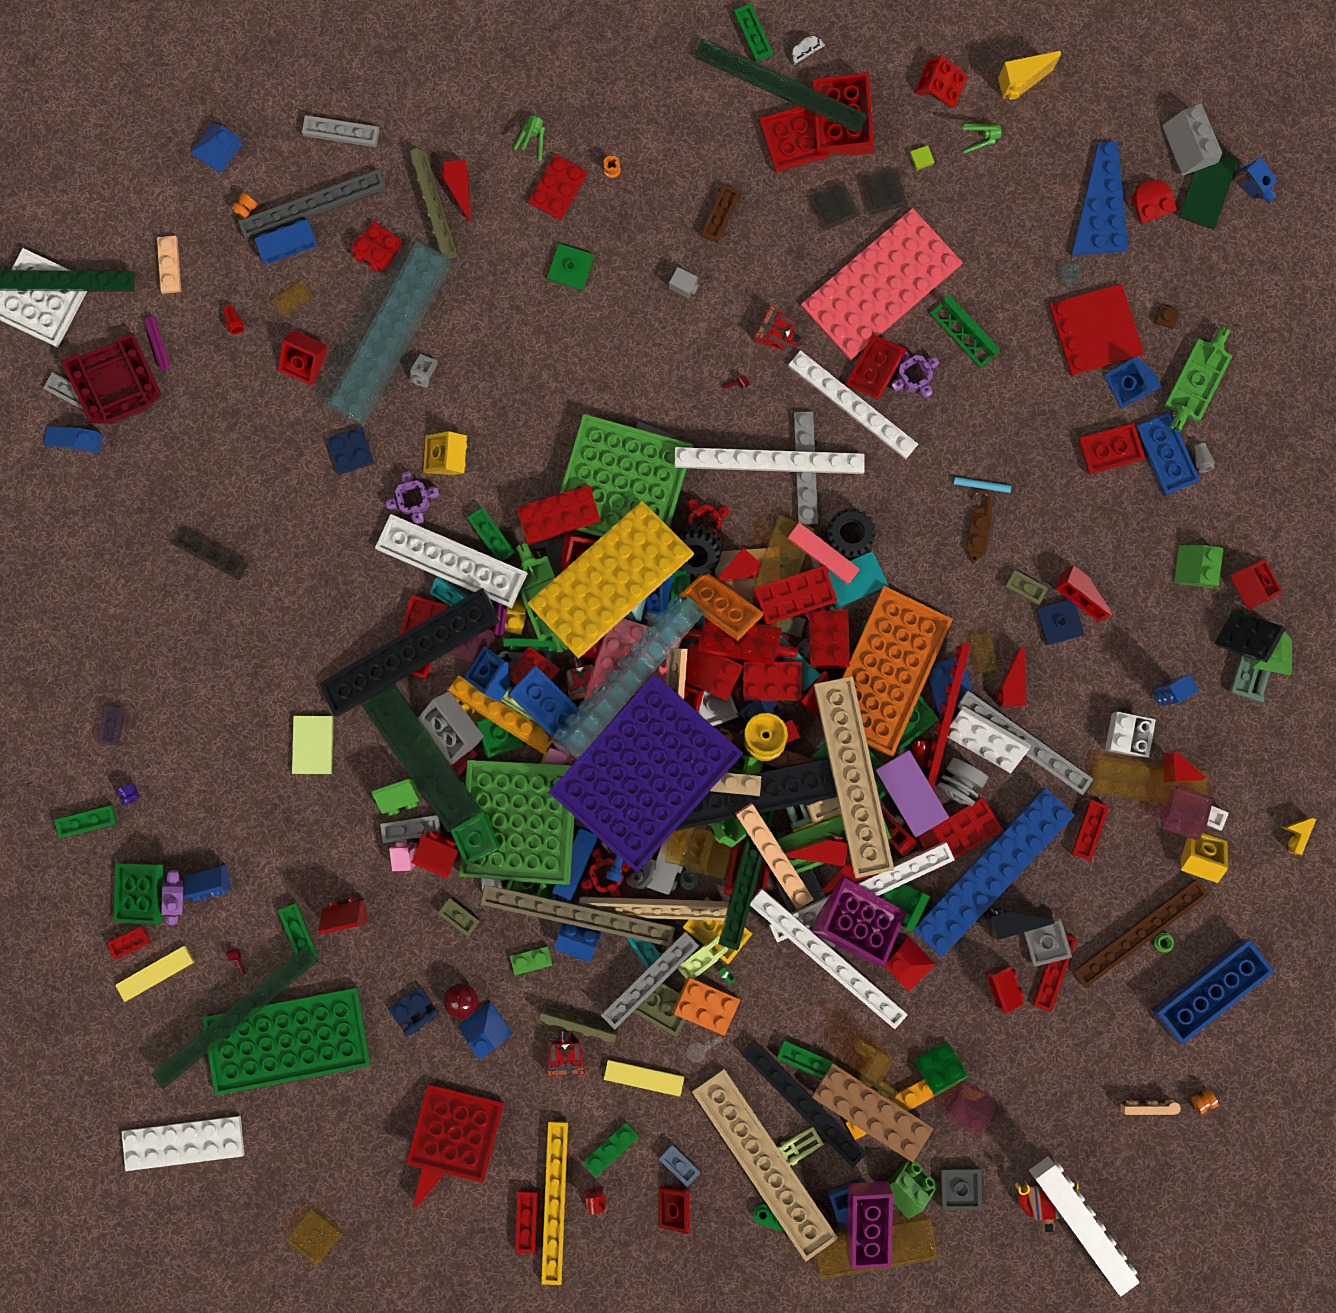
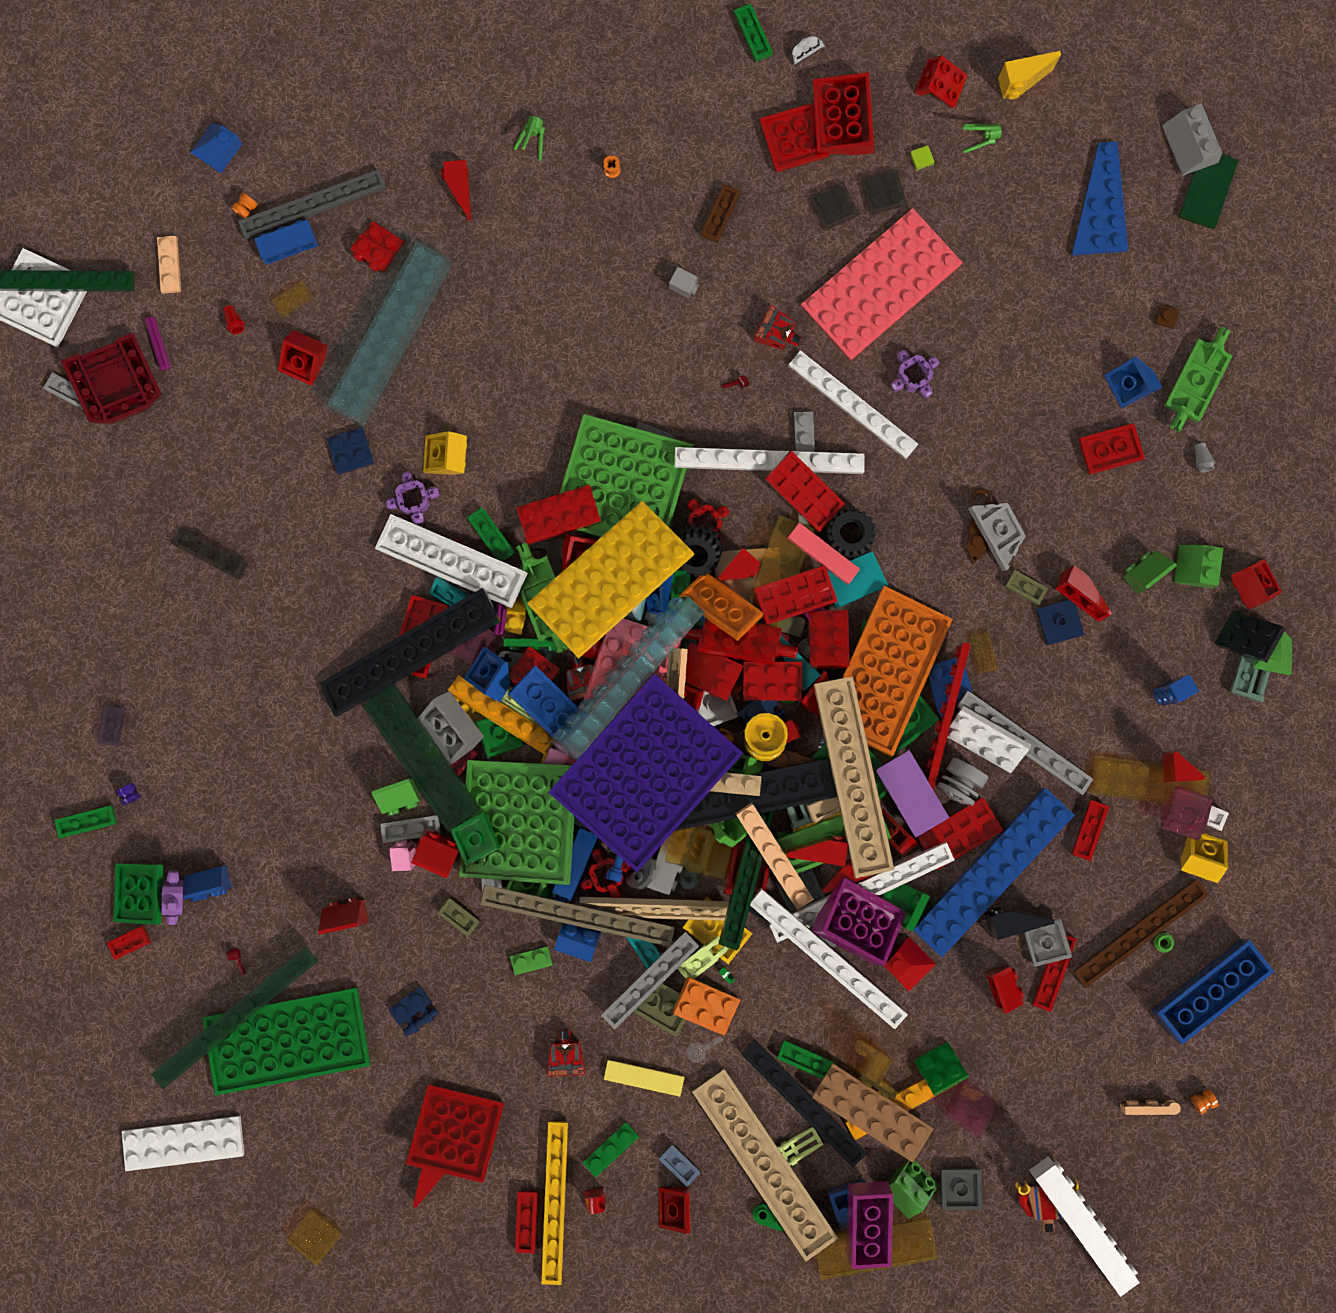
blue slope [44,426,104,454] -> none
light yellow tile [116,945,195,1002] -> none
green plate [278,903,319,965] -> none
yellowish green tile [292,716,333,774] -> none
light grey plate [302,115,380,147] -> none
olive plate [410,148,457,259] -> none
light grey bracket [410,354,437,388] -> none
dark red piece [443,984,478,1019] -> none
blue slope [459,1002,513,1060] -> none
red plate [528,154,588,221] -> none
olive plate [539,1005,619,1042] -> none
green plate [547,244,595,291] -> none
clear green plate [694,39,867,134] -> none
red plate [845,335,906,400] -> none
red cone [911,739,931,768] -> none
green fence [930,295,1000,369] -> none
medium azure bar [953,477,1011,493] -> none
red slope [996,648,1026,707] -> none
red plate [1049,284,1144,376] -> none
clear light blue tile [1060,264,1081,284] -> none
white slope [1105,712,1156,758] -> none
red slope [1131,180,1177,224] -> none
blue tile [1135,412,1201,496] -> none
blue torso [1232,157,1277,203] -> none
yellow slope [1281,818,1316,855] -> none
none -> red plate [764,451,845,532]
none -> light grey wing [968,503,1026,571]
none -> bright green slope [1123,551,1177,594]

